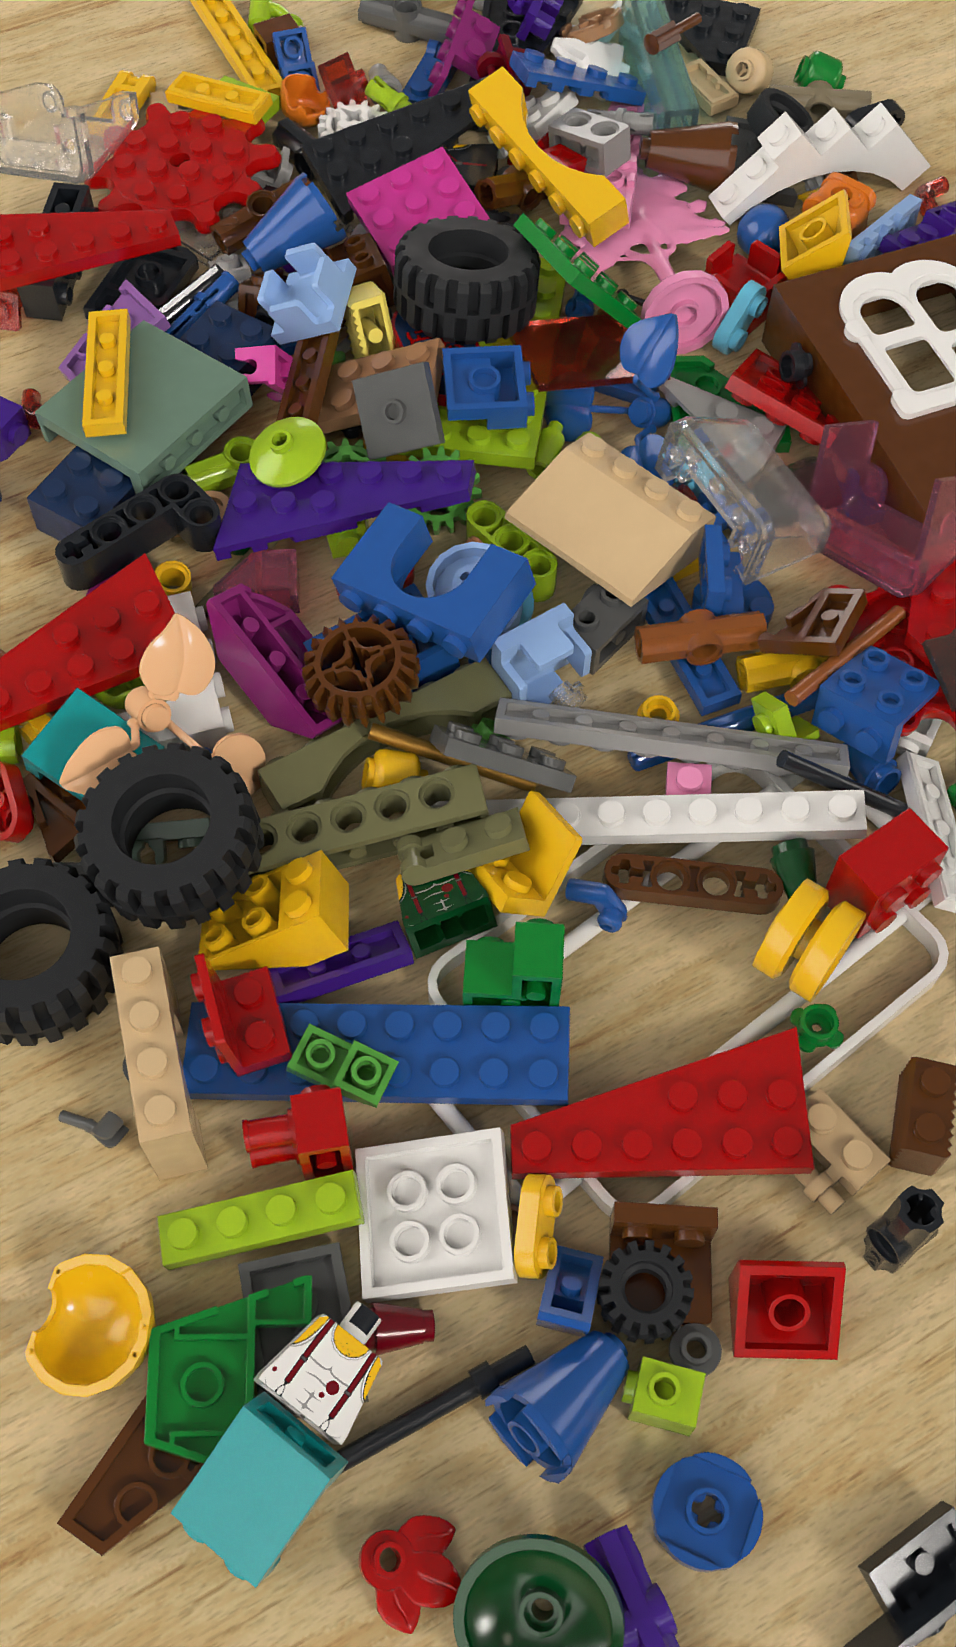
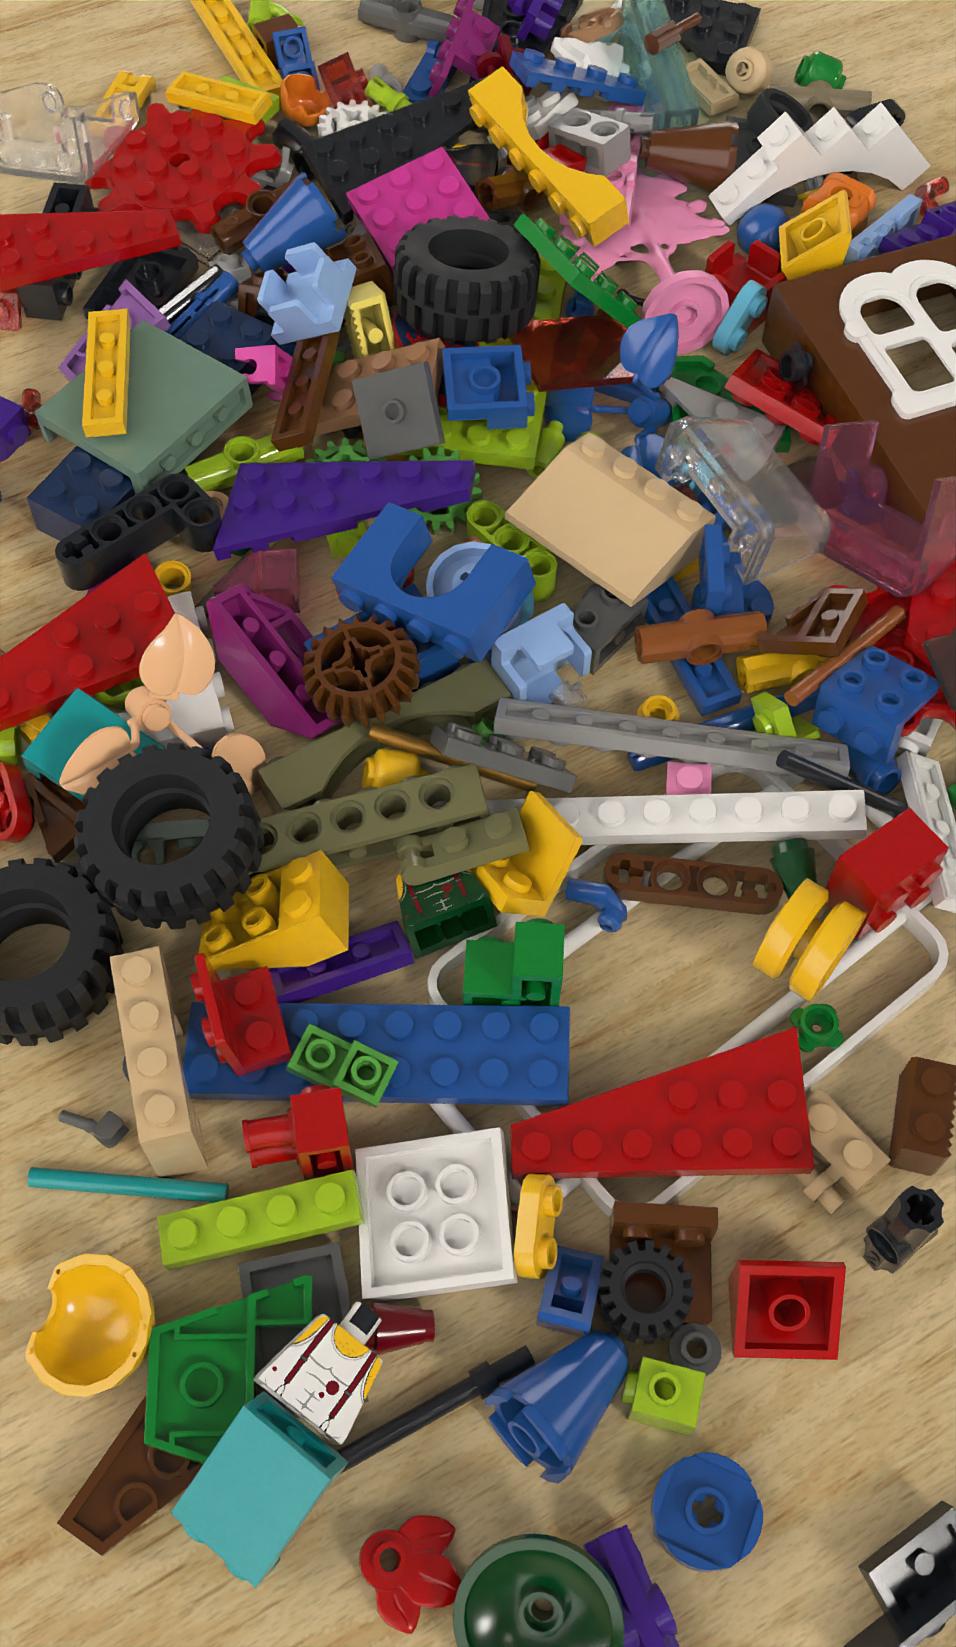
lime dish [249,417,326,488] -> none
none -> teal bar [28,1167,229,1203]

